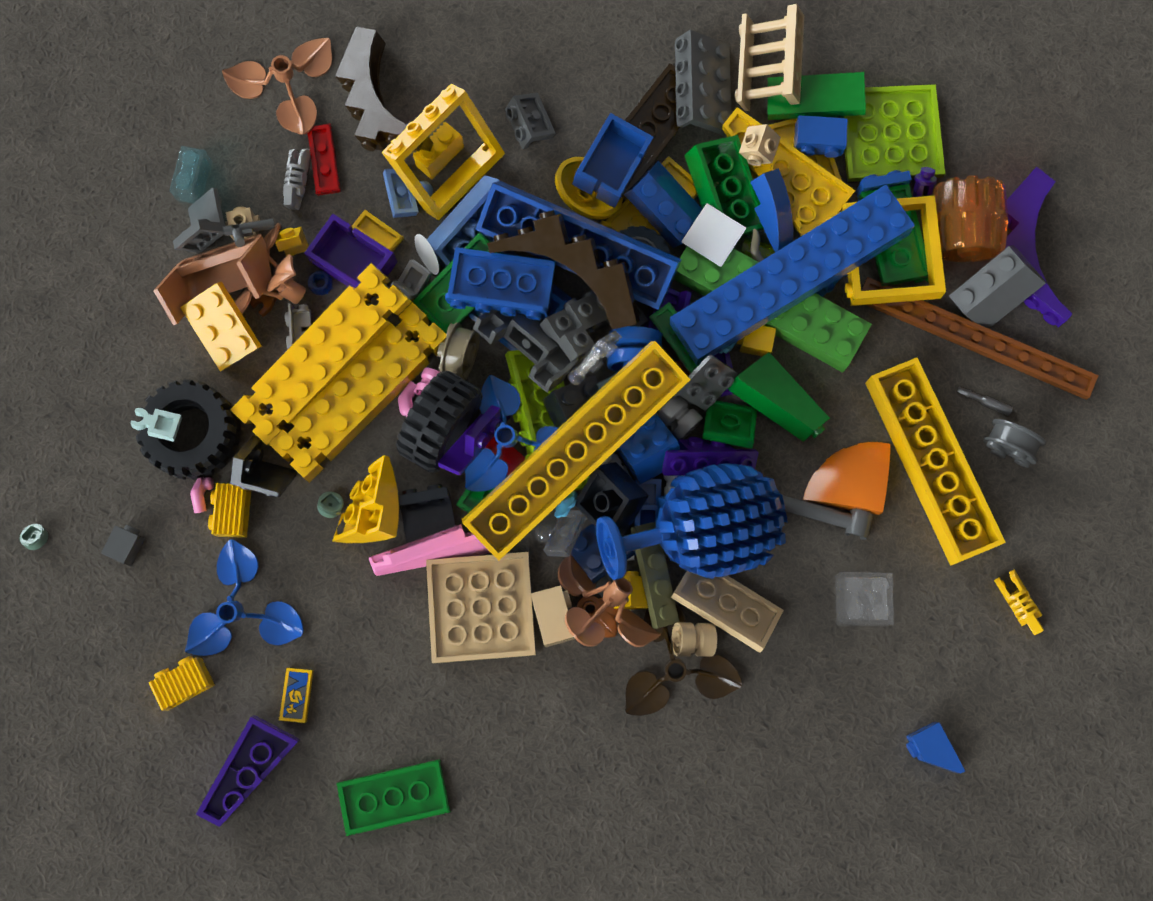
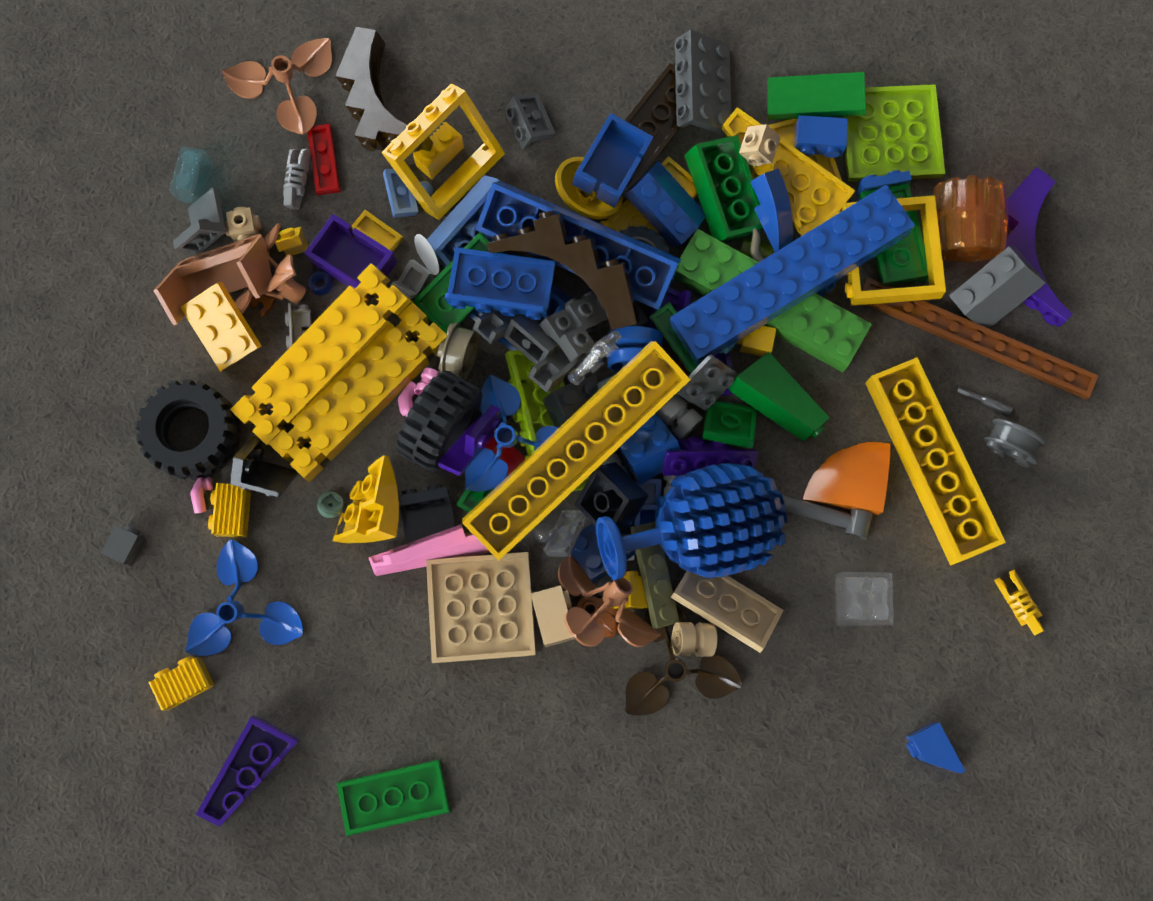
sand green tile [20,524,48,550] -> none
light aqua plate [131,408,182,442] -> none
dark grey hose [223,219,275,247] -> none
tile [279,668,314,723] -> none
medium azure plant [554,491,577,518] -> none
white sticker [681,203,746,267] -> none
tan fence [735,4,804,111] -> none
dark purple arm [913,167,937,197] -> none

